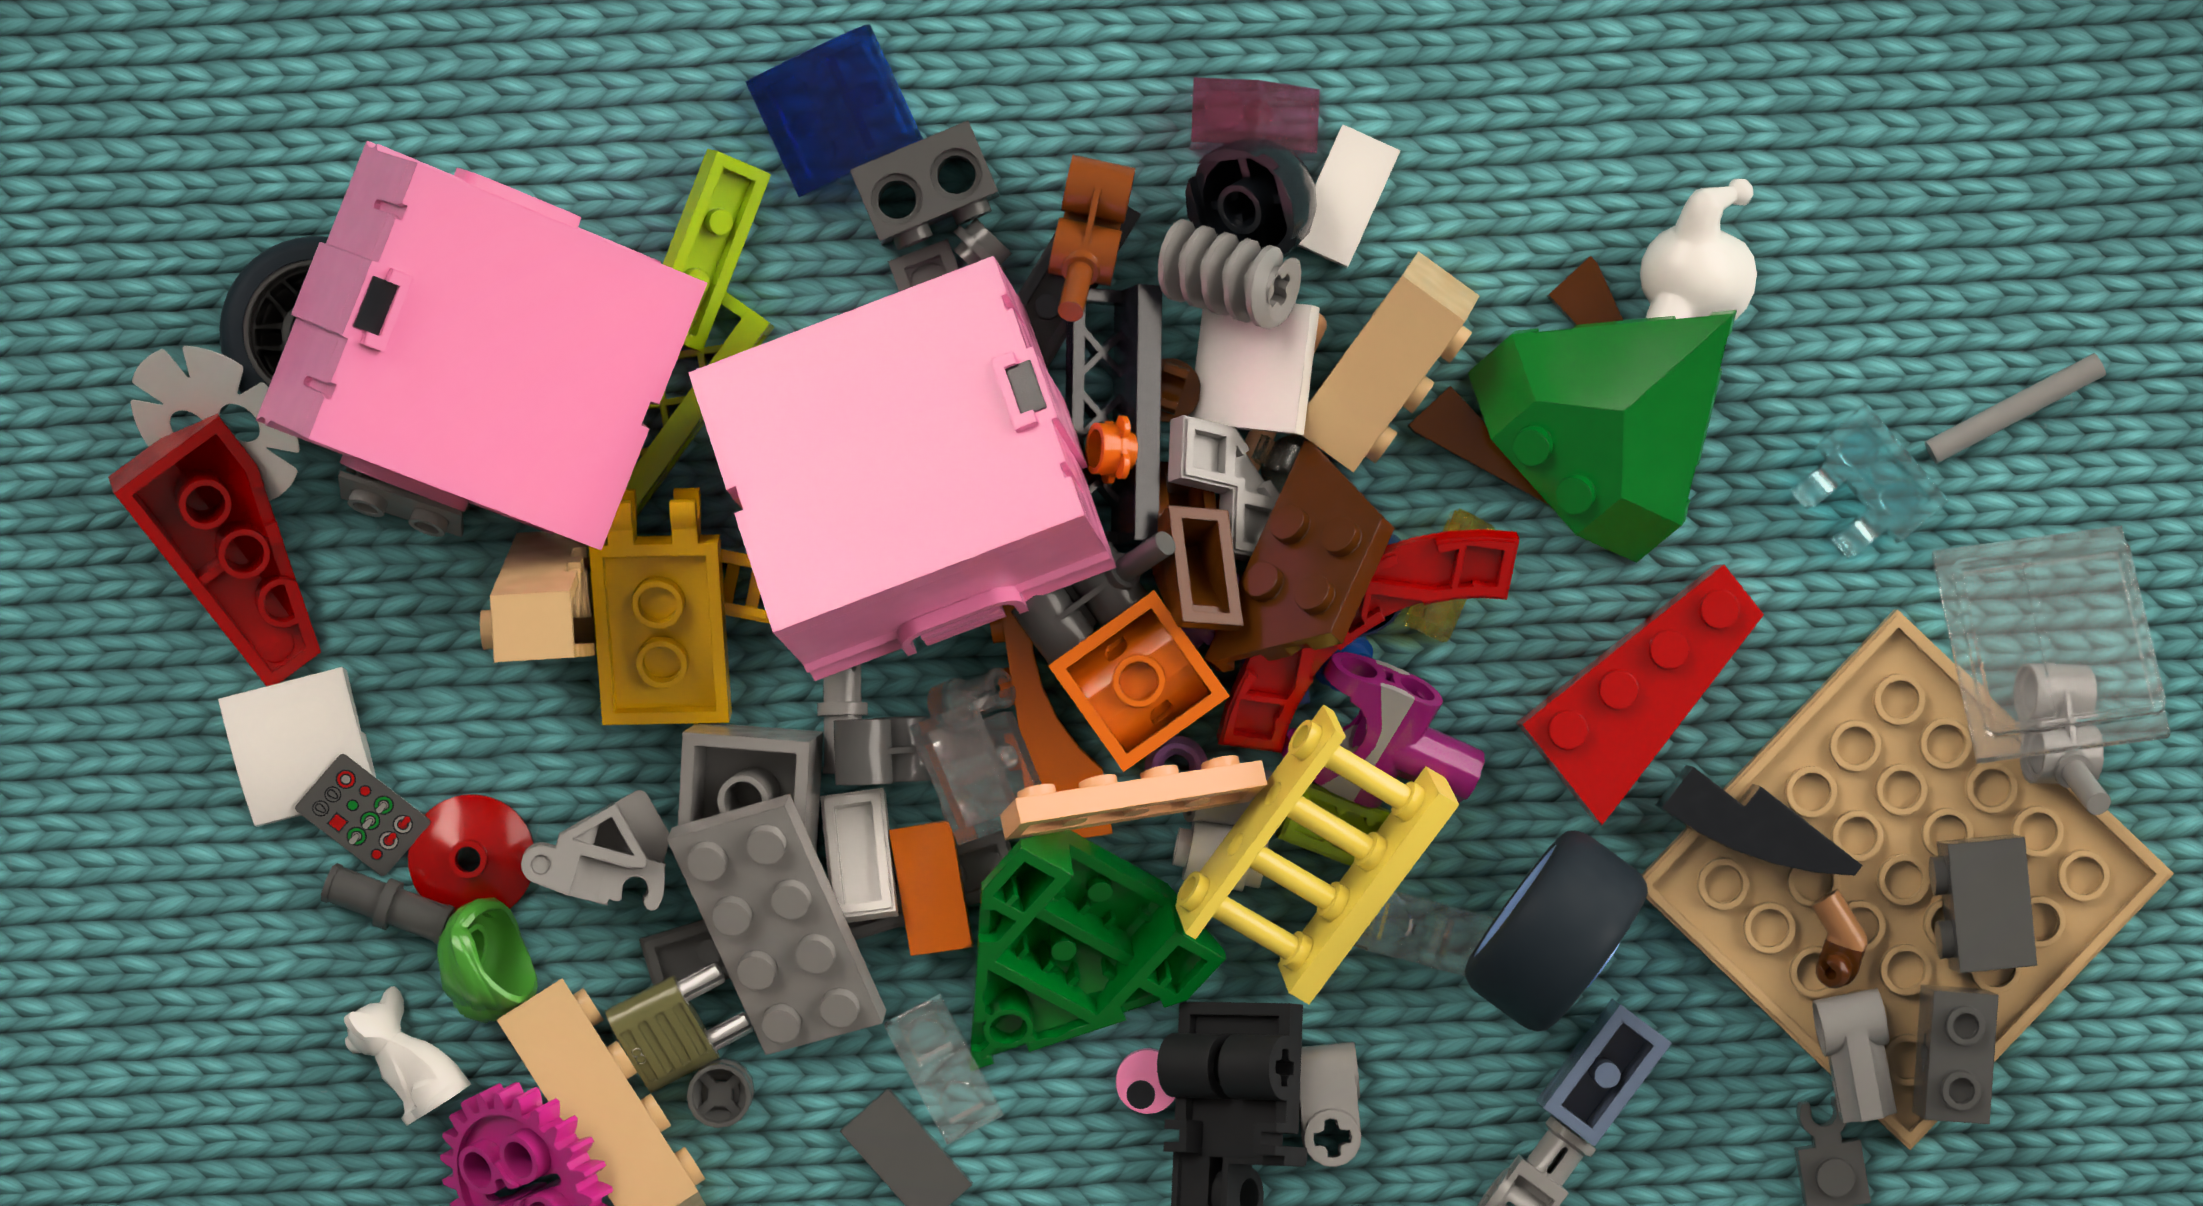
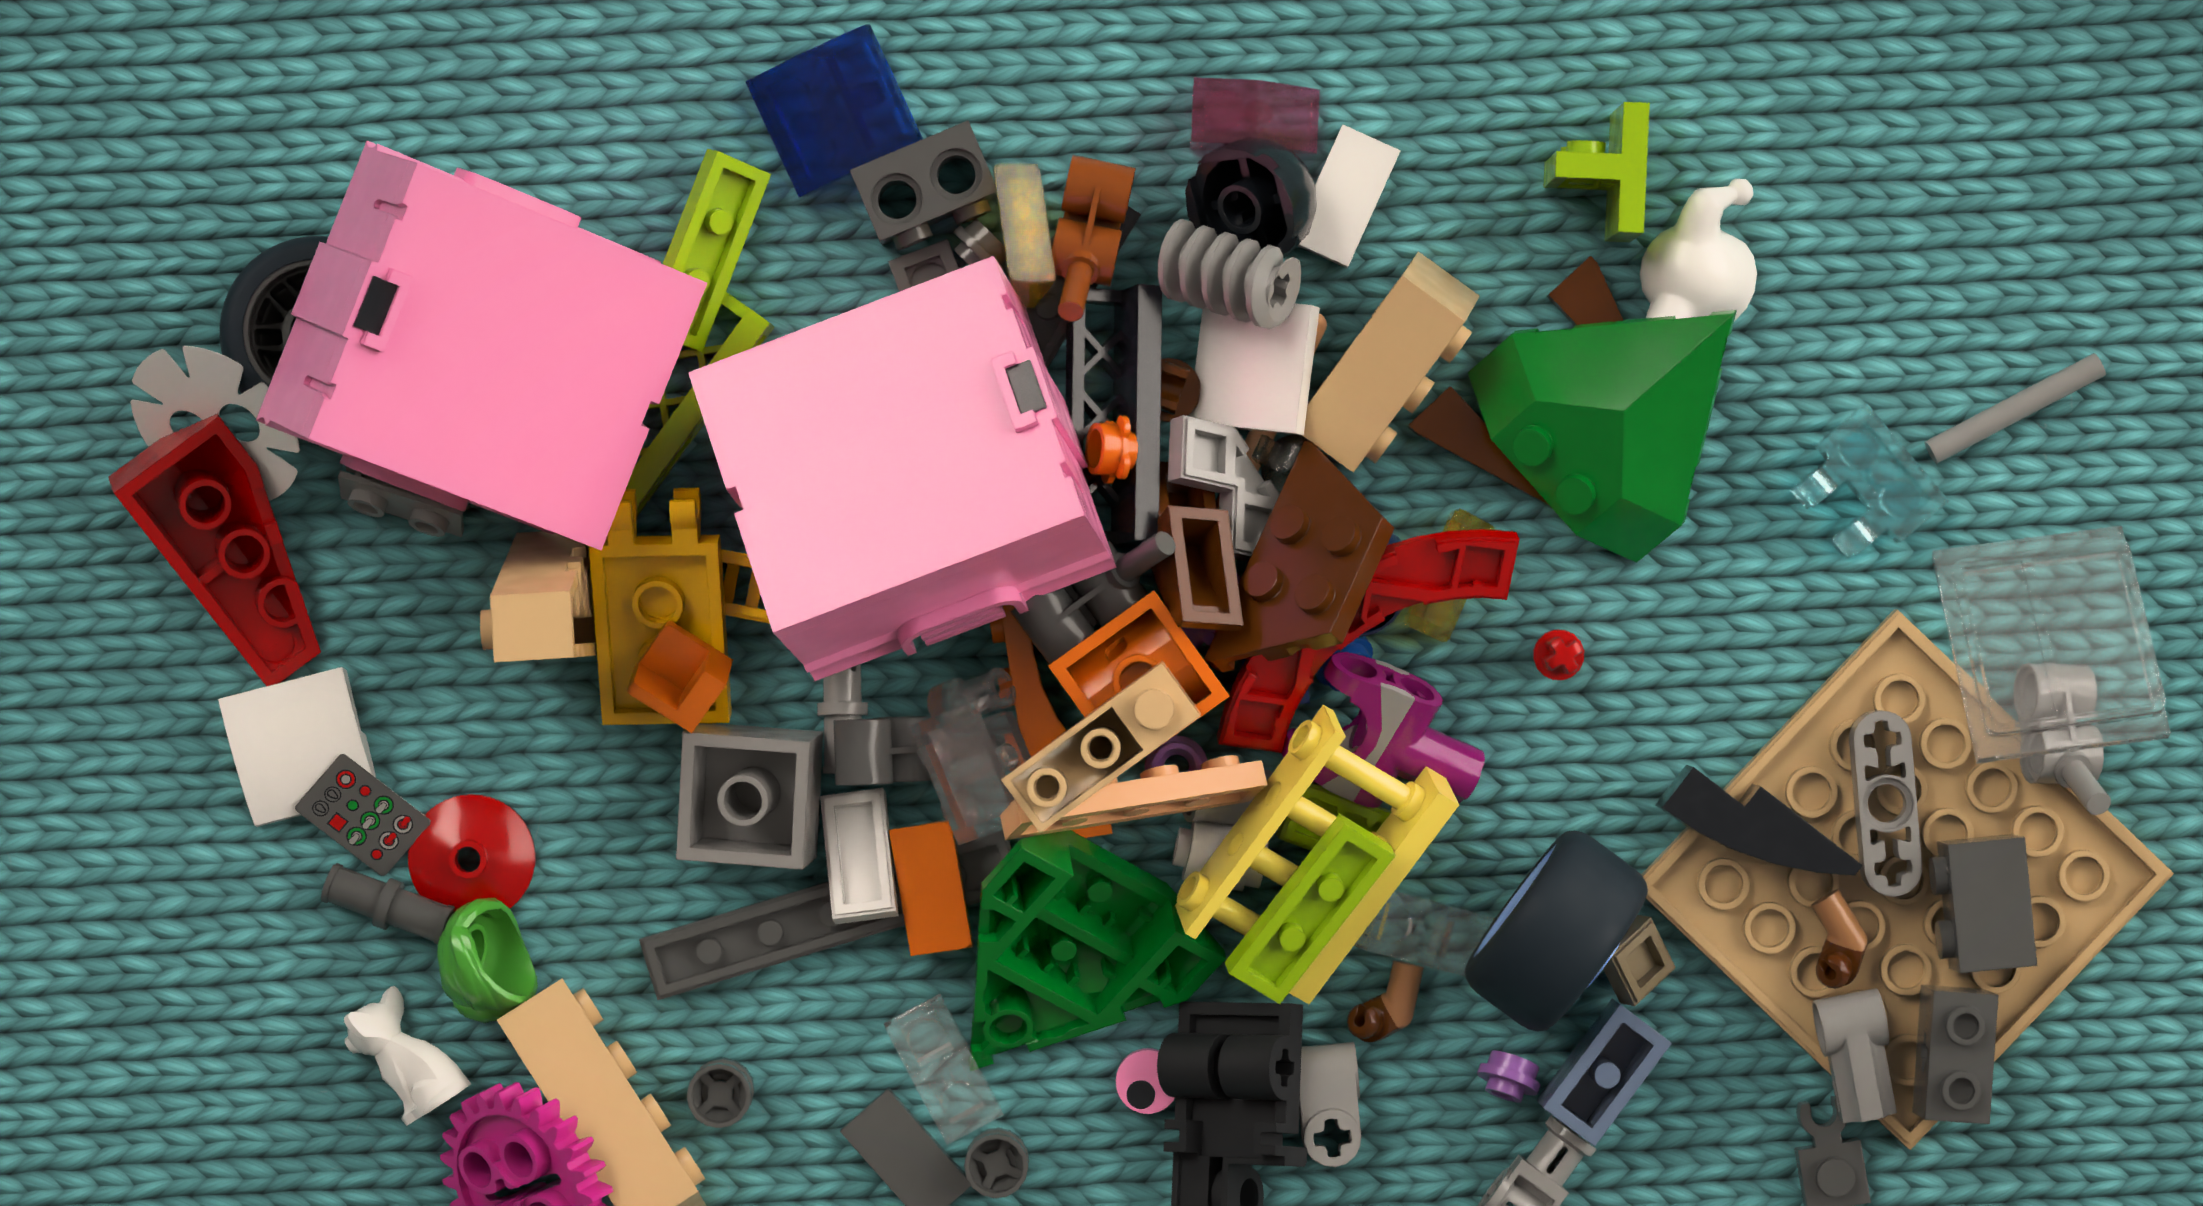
light grey piece [521,790,669,911] -> none
olive piece [605,963,753,1093] -> none
light grey plate [667,794,887,1055] -> none
red wedge [1516,564,1764,825] -> none
none -> orange panel [627,621,733,733]
none -> dark grey wheel [964,1127,1029,1198]
none -> clear yellow slope [993,163,1056,308]
none -> tan slope [1001,660,1201,833]
none -> lime plate [1225,814,1396,1004]
none -> arm [1347,960,1424,1042]
none -> medium lavender plate [1477,1050,1540,1103]
none -> red axle [1533,630,1584,680]
none -> lime bracket [1543,102,1650,243]
none -> dark tan tile [1603,915,1676,1006]
none -> light grey beam [1849,710,1922,897]

